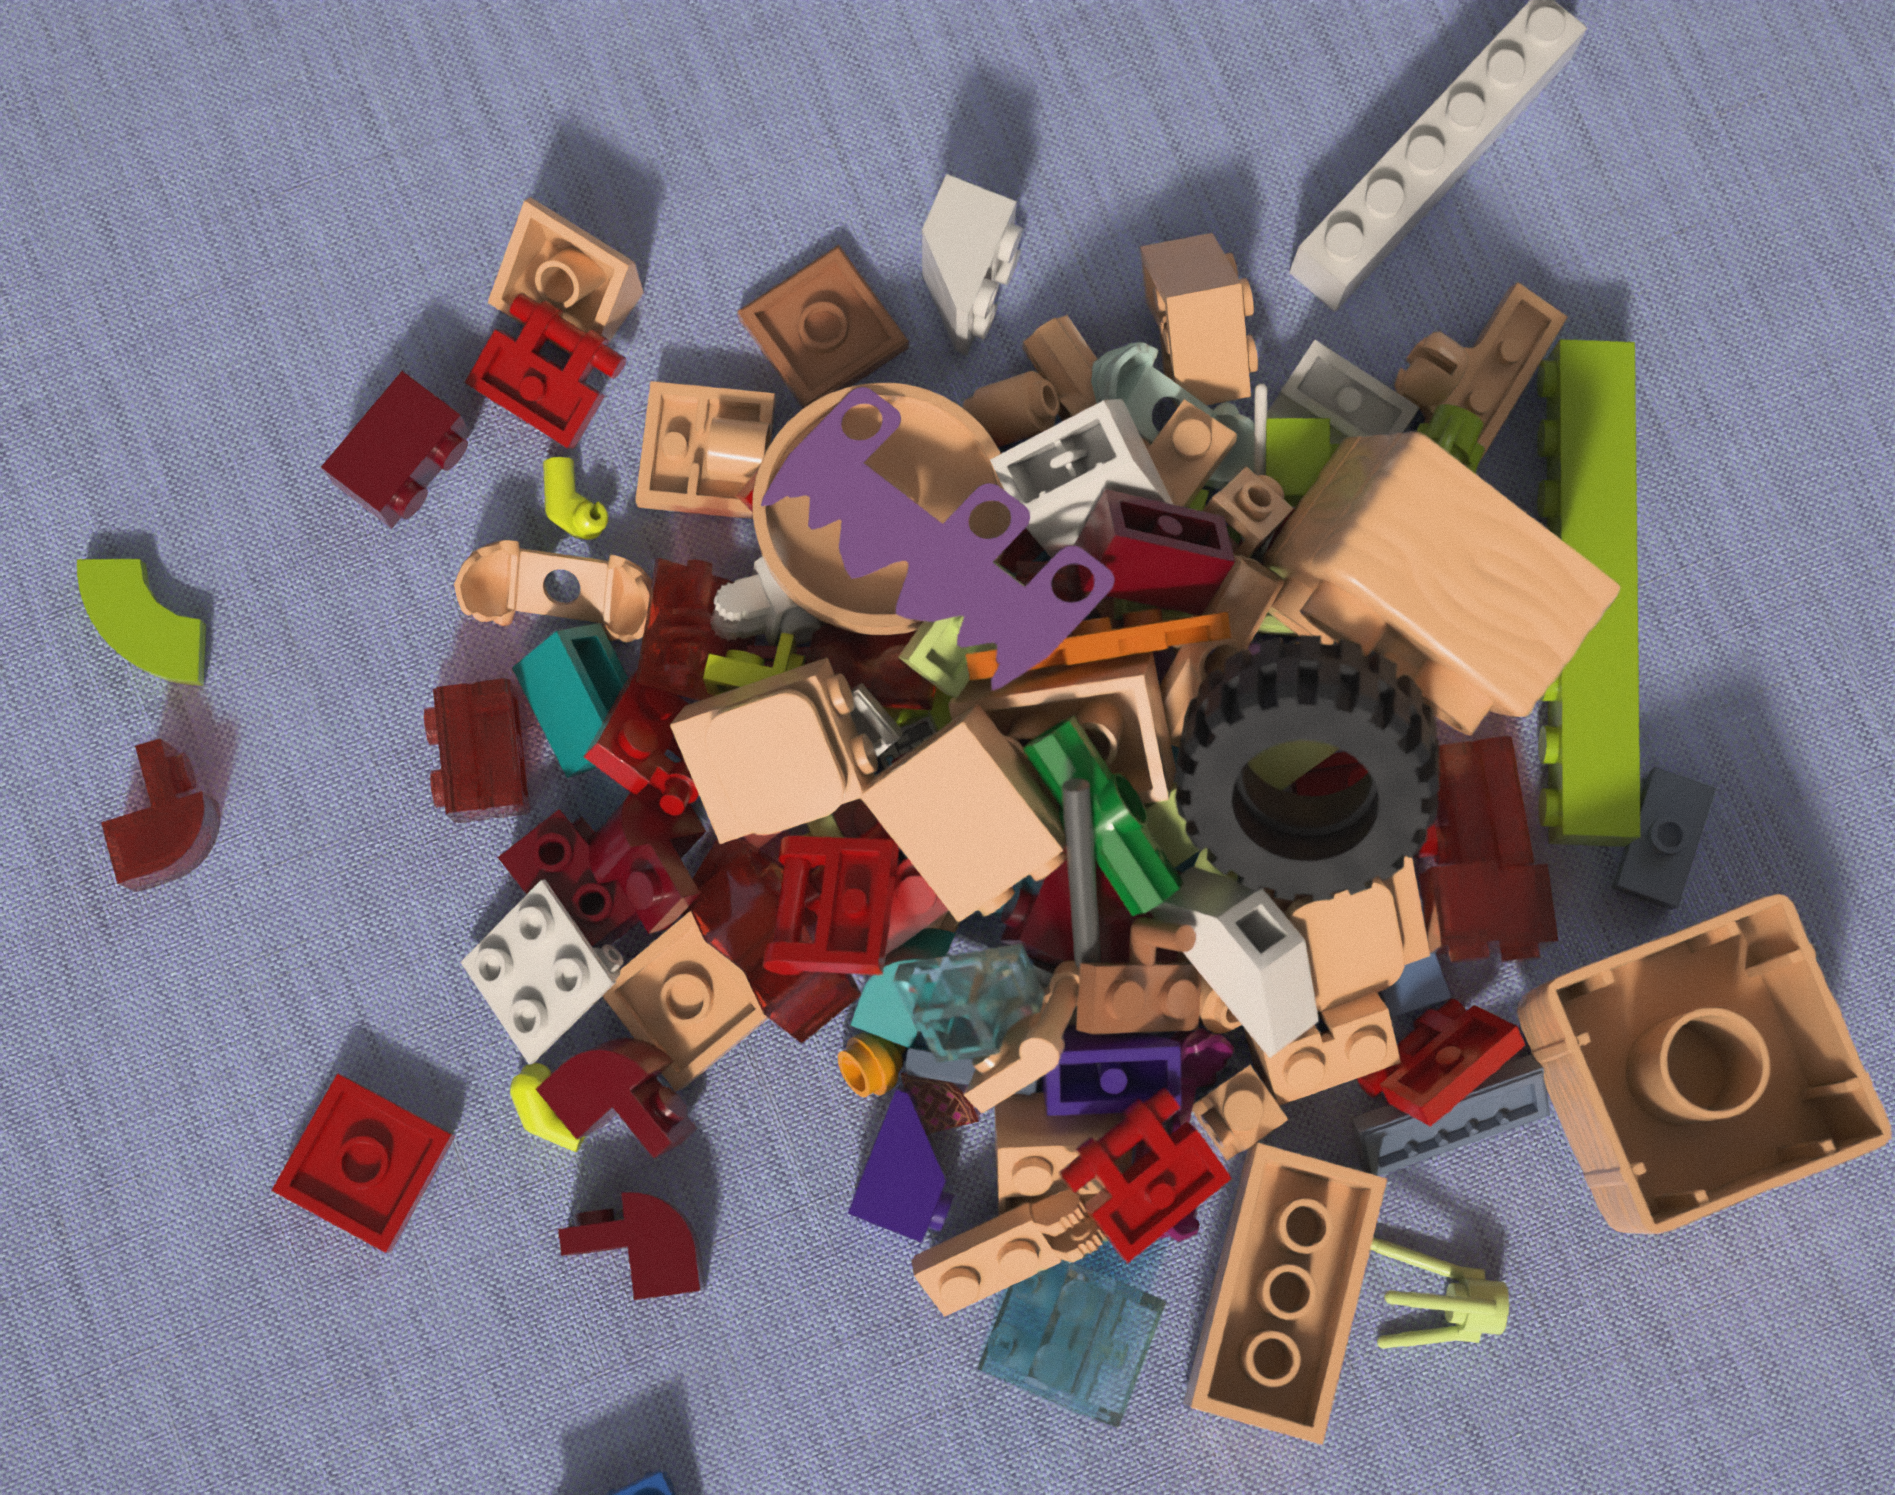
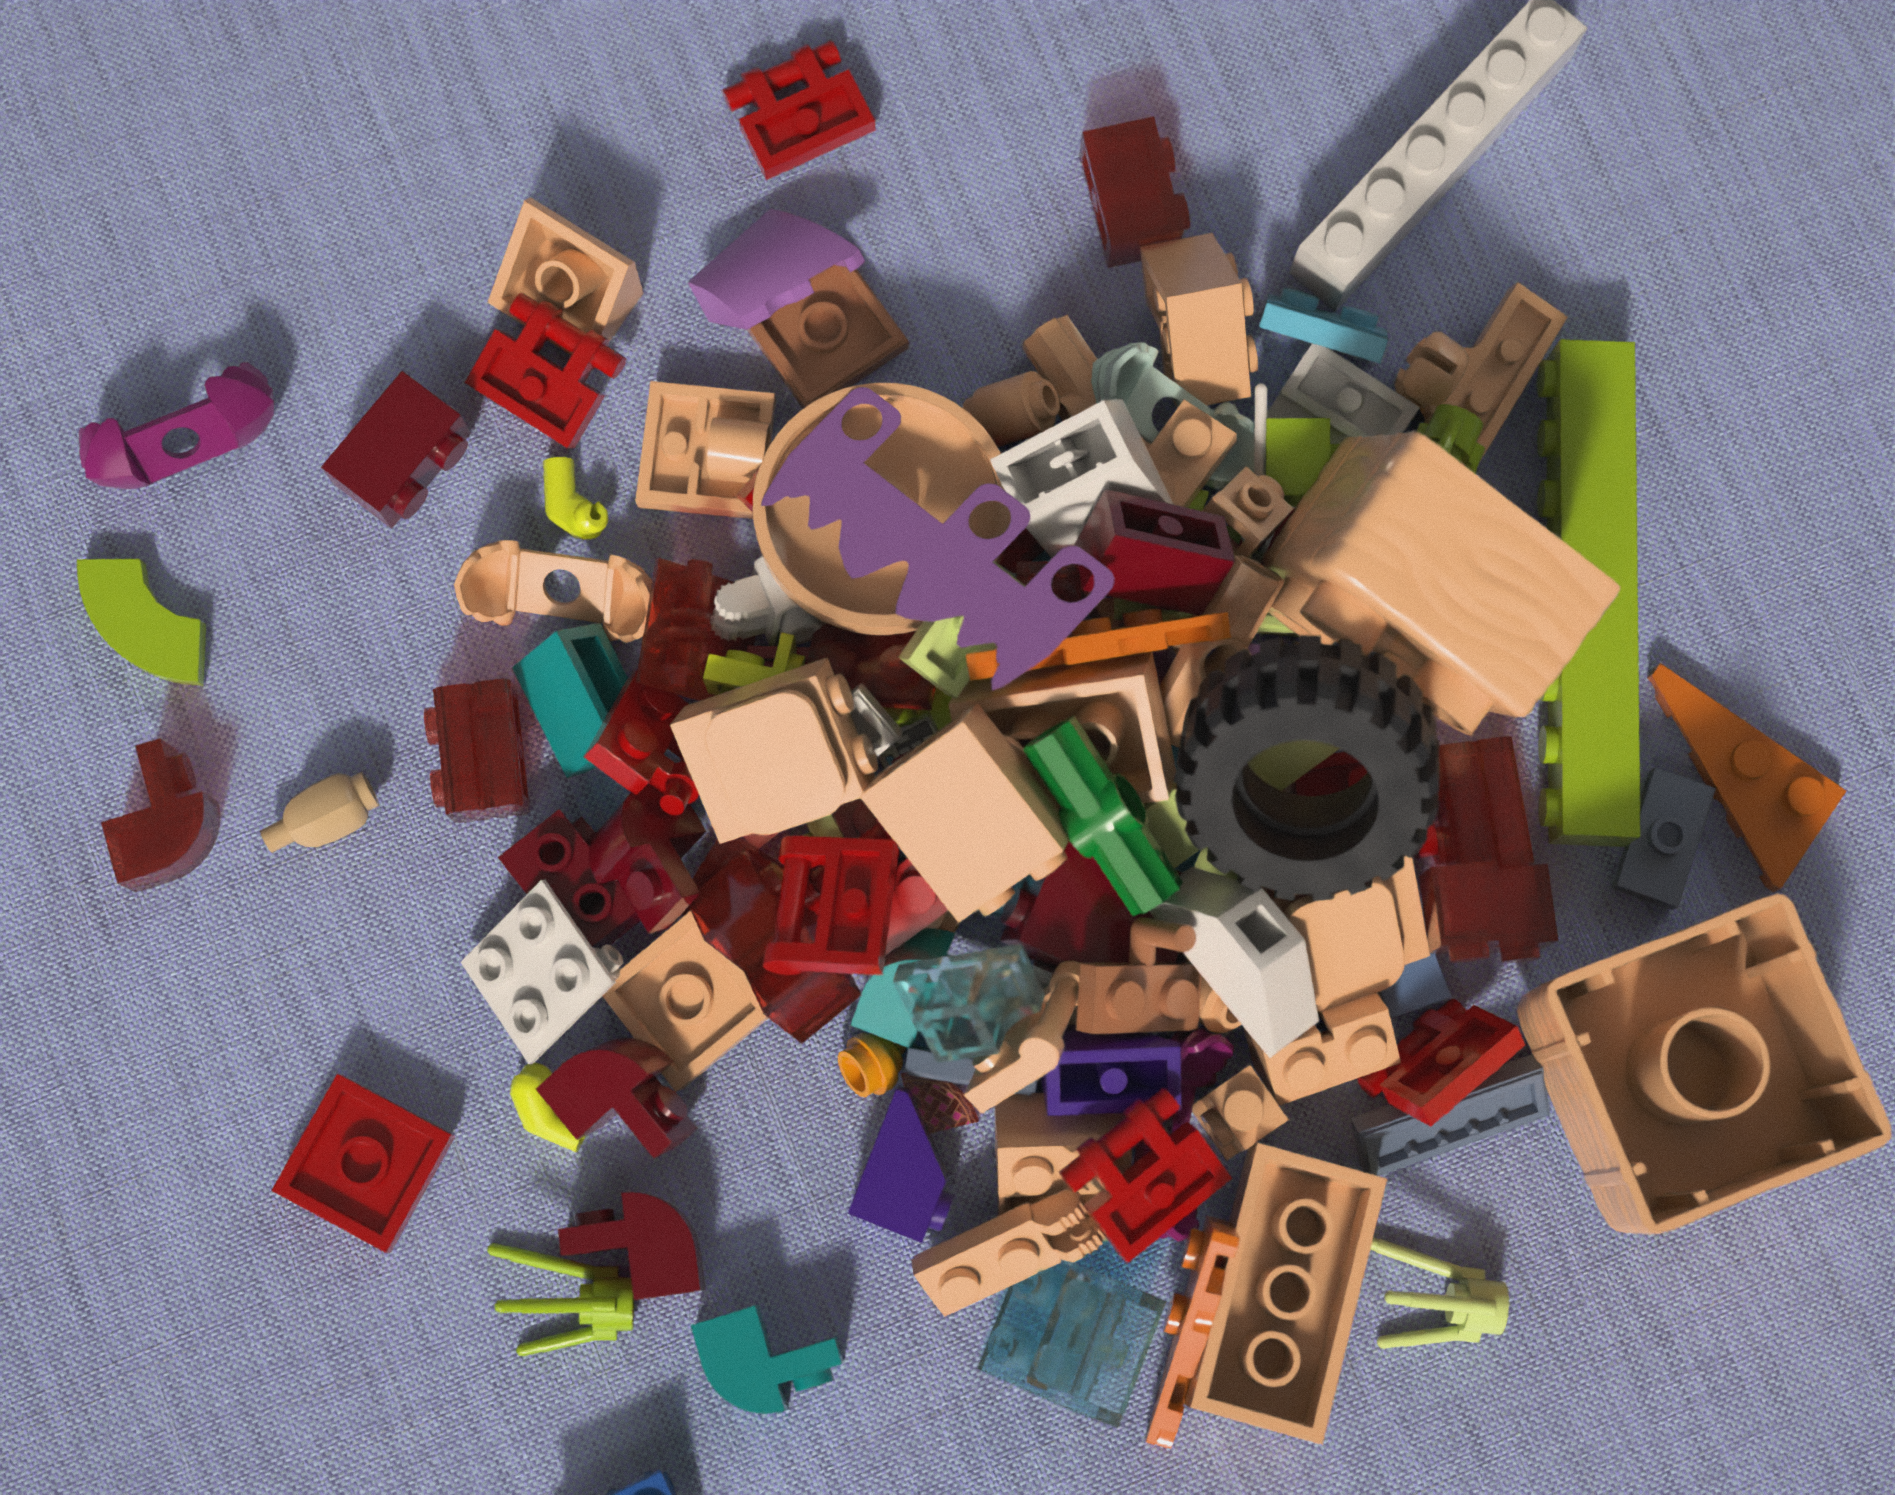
white slope [922,174,1023,355] -> none
dark grey bar [1062,779,1101,968] -> none
none -> magenta piece [79,362,274,489]
none -> tan plant [260,771,380,853]
none -> lime plant [487,1243,634,1356]
none -> medium lavender slope [688,209,865,330]
none -> teal brick [690,1305,844,1414]
none -> red plate [722,40,876,180]
none -> clear red brick [1079,116,1190,268]
none -> orange wing [1145,1215,1240,1449]
none -> medium azure plate [1259,288,1388,364]
none -> orange wing [1647,663,1847,892]

